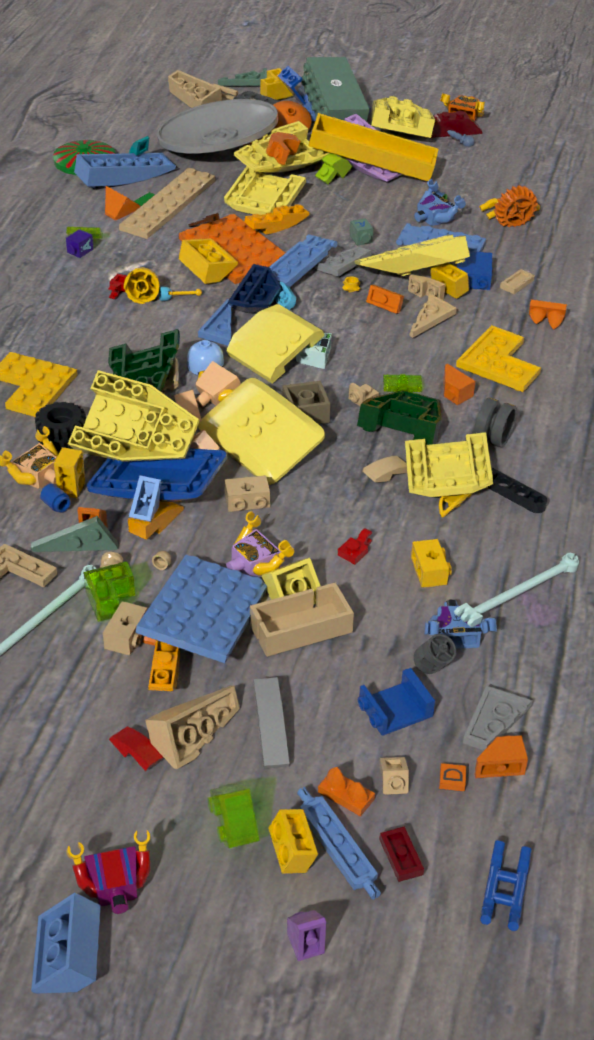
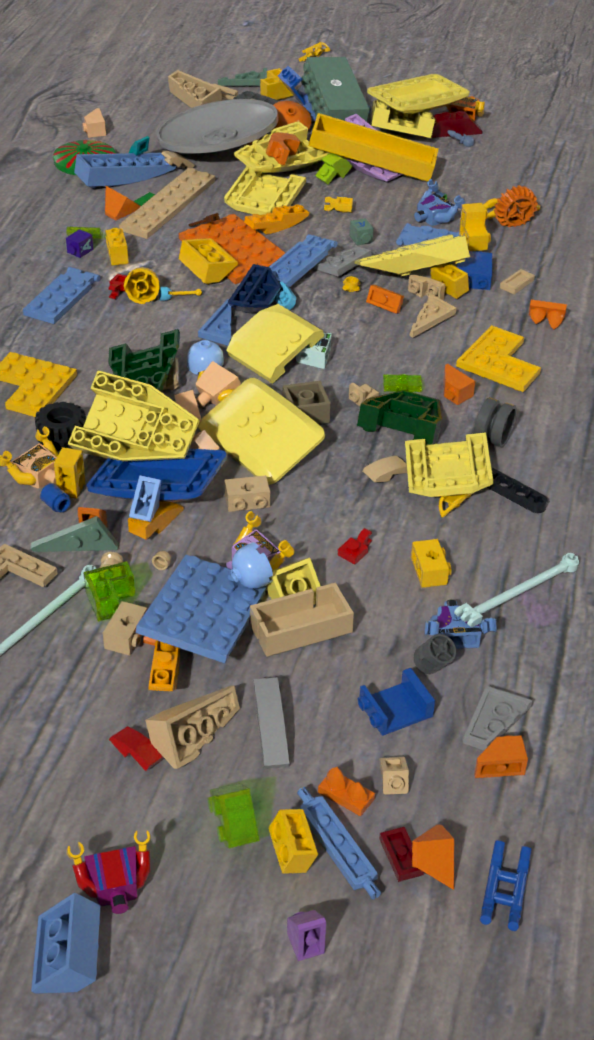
orange tile [439,763,466,791] -> none
none -> medium blue hinge [23,267,100,324]
none -> light nougat slope [82,108,106,138]
none -> yellow brick [105,228,128,266]
none -> tan slope [161,151,195,169]
none -> light blue cylinder [230,542,273,589]
none -> yellow piece [299,42,330,62]
none -> yellow plate [324,196,353,212]
none -> light yellow wedge [367,74,470,113]
none -> orange slope [412,824,454,890]
none -> yellow brick [459,203,491,251]

